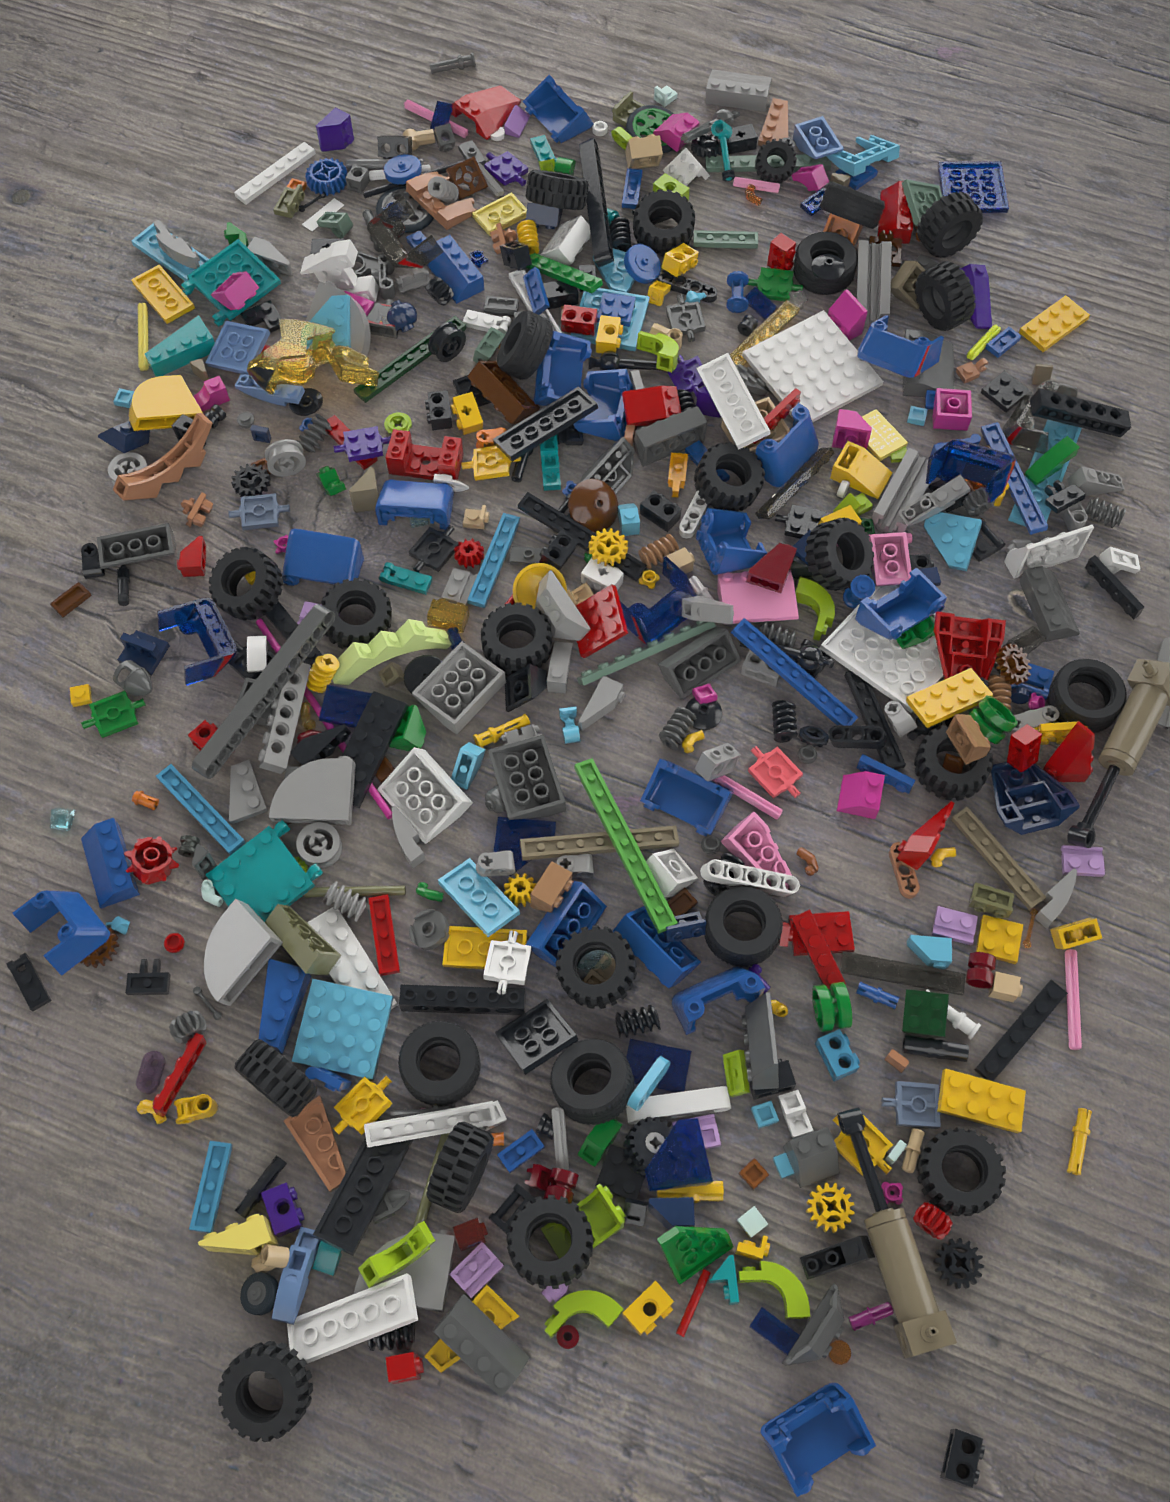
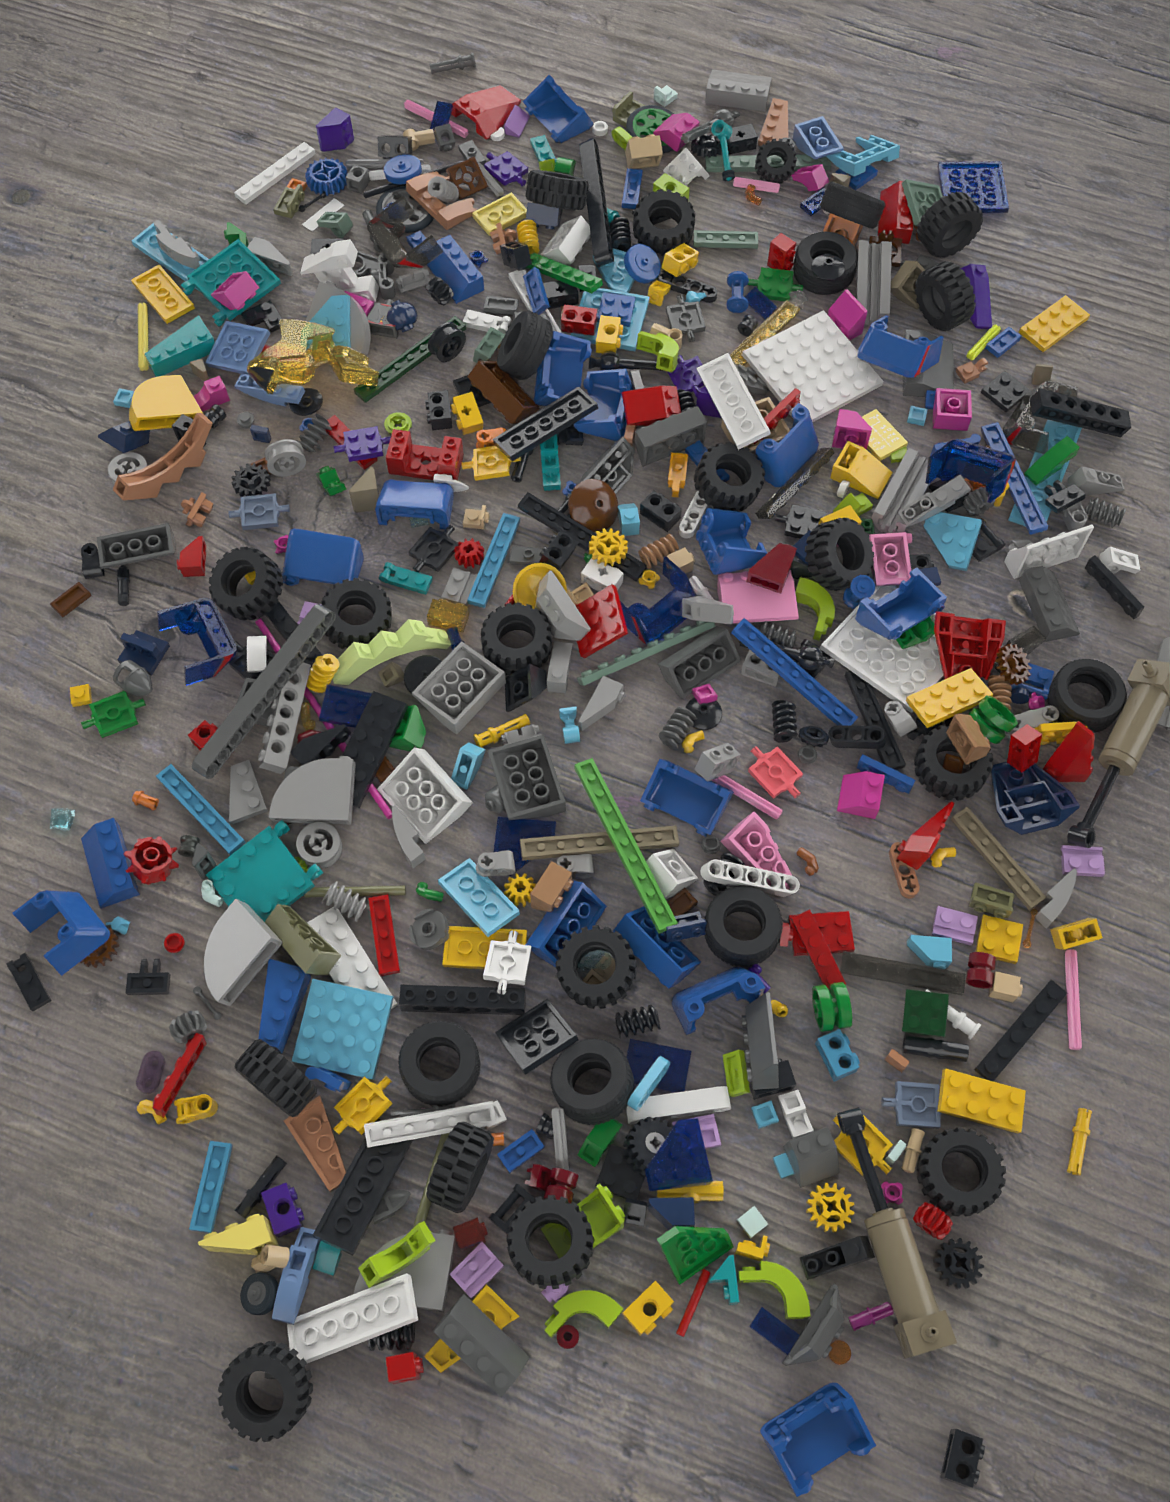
dark orange tile [738,1158,769,1190] -> none
blue pin [856,981,900,1009] -> none

